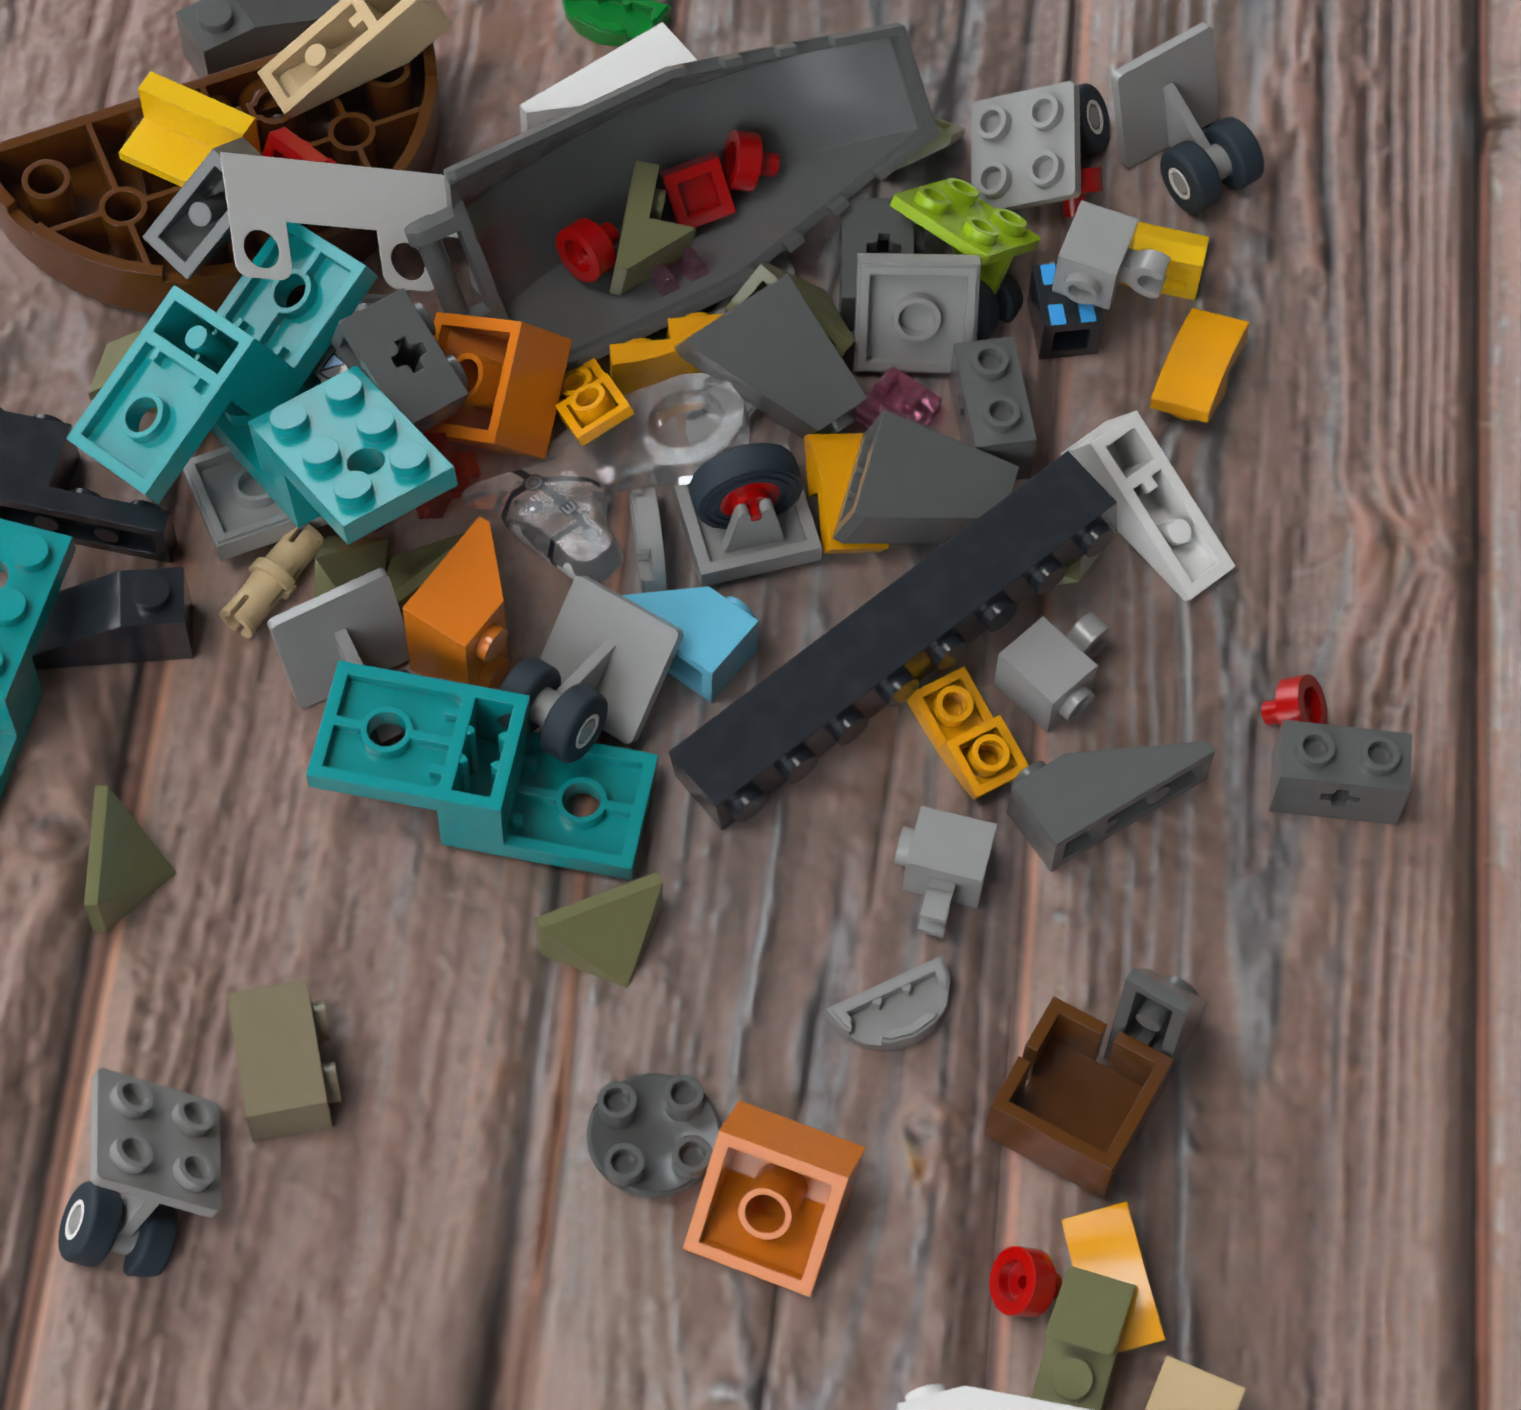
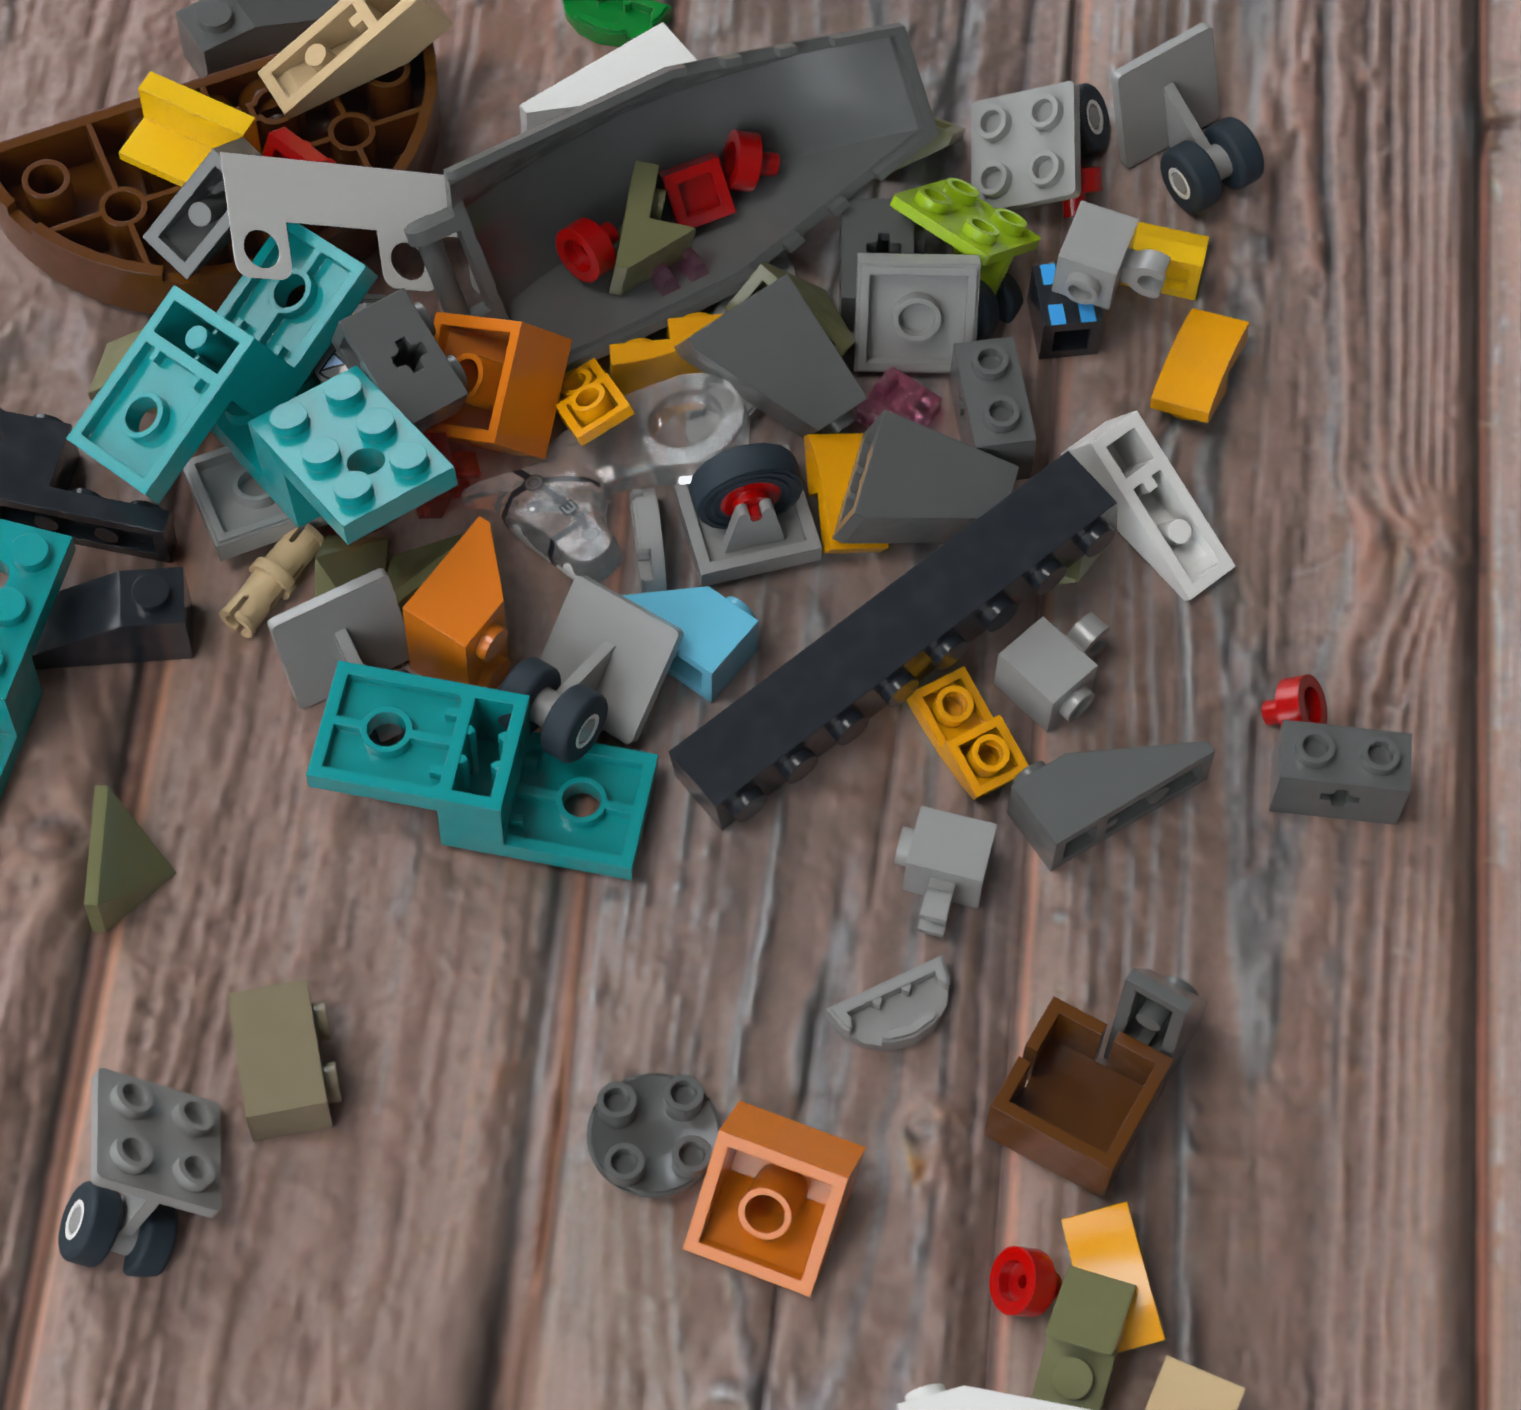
olive slope [535,871,663,988] -> none

